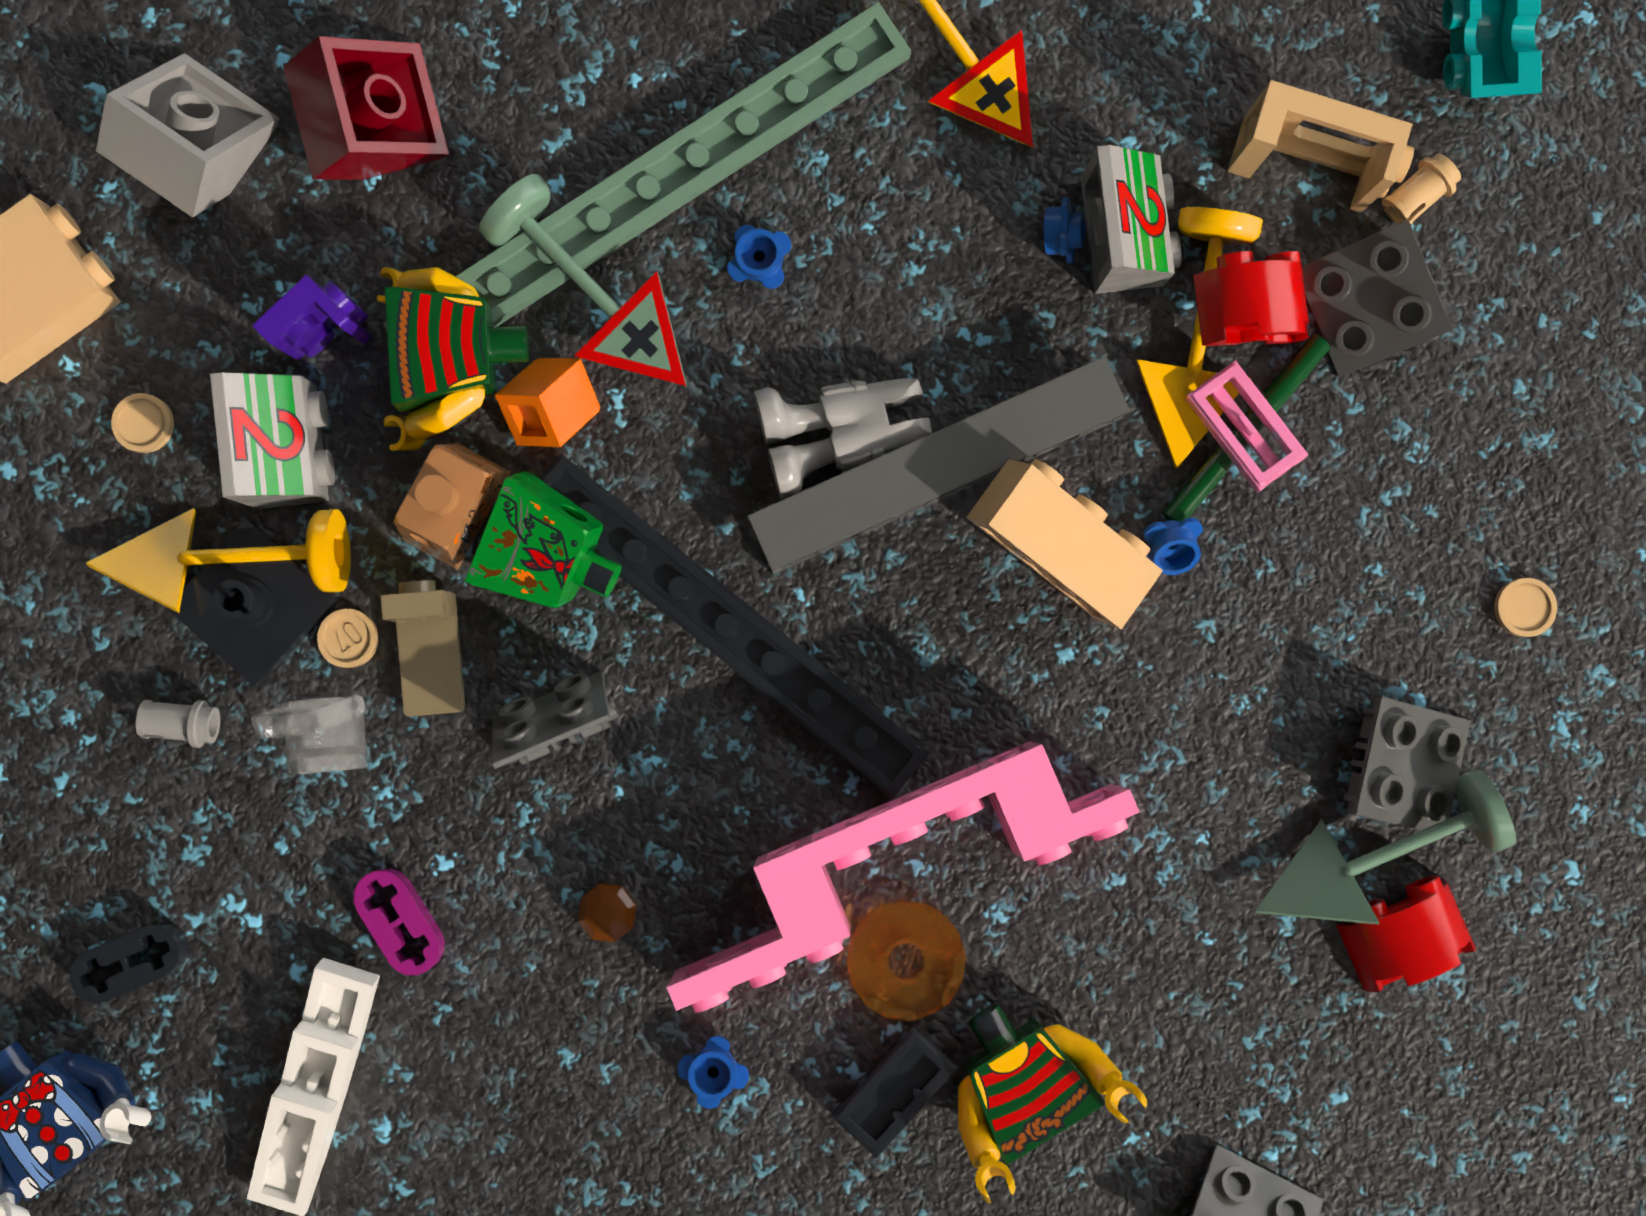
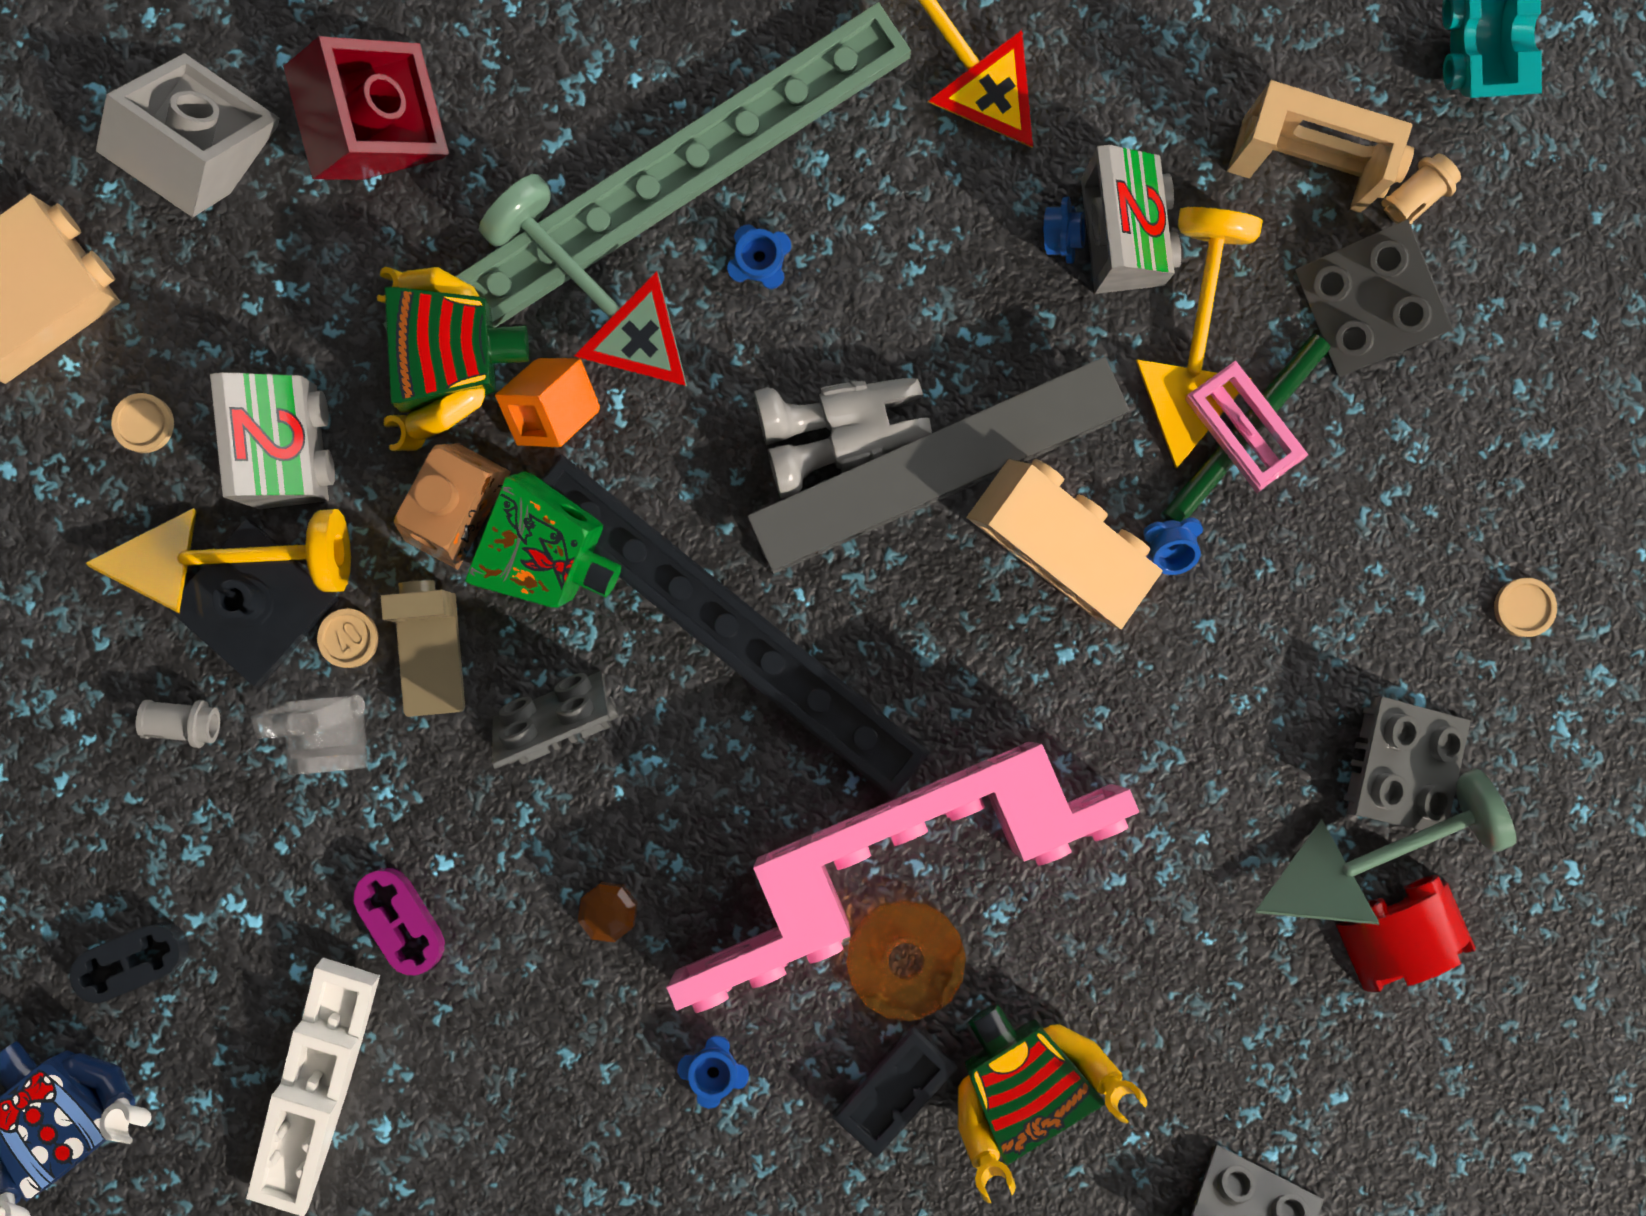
dark purple bracket [252,275,373,361] -> none
red cylinder [1193,251,1309,346] -> none

